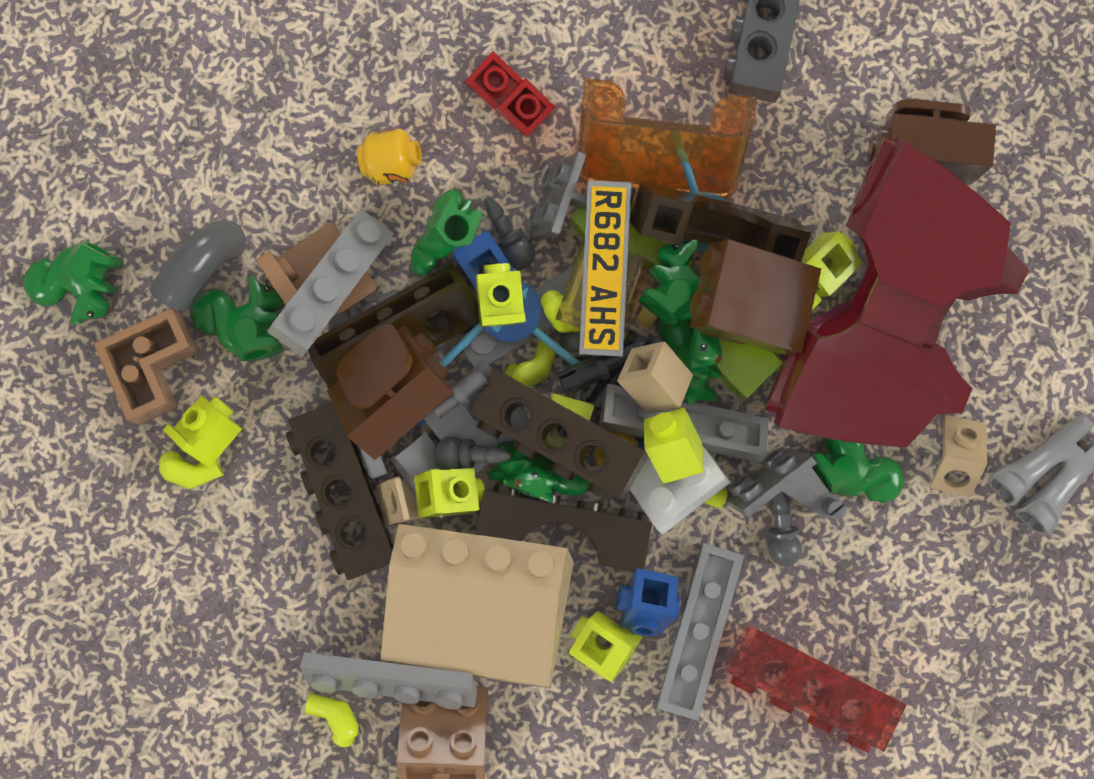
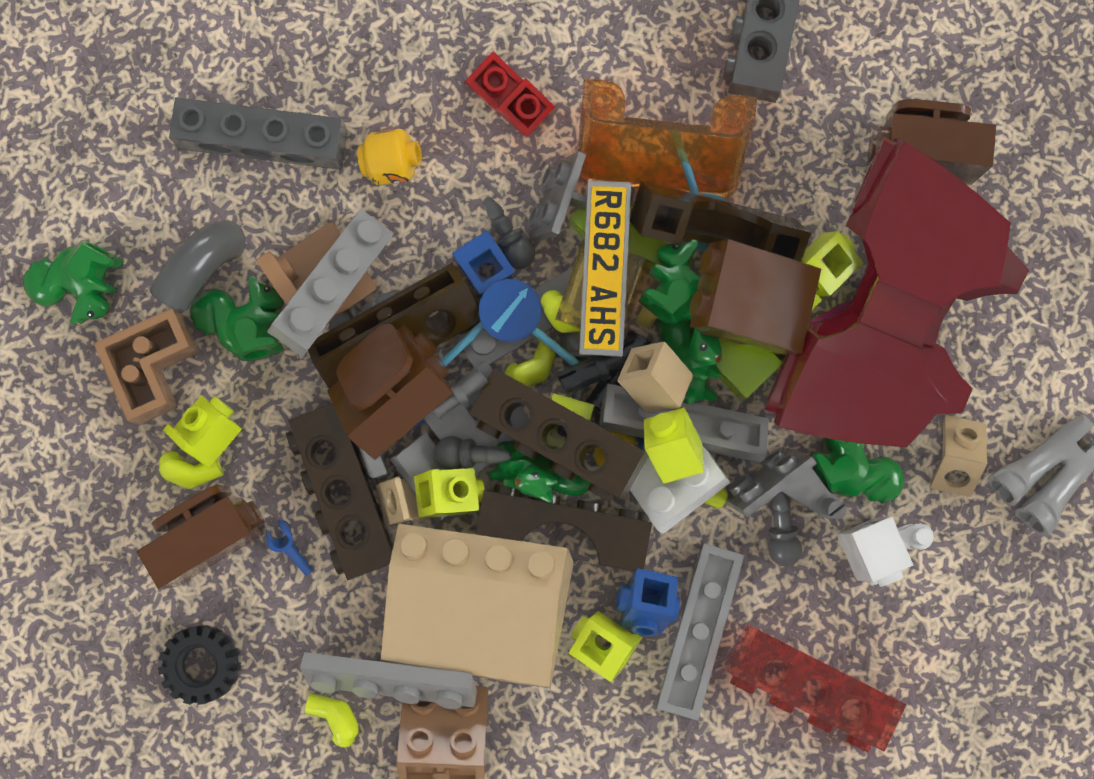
green animal [410,189,483,276] -> none
neon yellow brick [475,263,526,328] -> none
none -> reddish brown brick [136,484,265,589]
none -> black tyre [158,625,241,705]
none -> dark grey brick [169,97,348,170]
none -> blue hand [266,520,314,576]
none -> white brick [837,516,934,587]

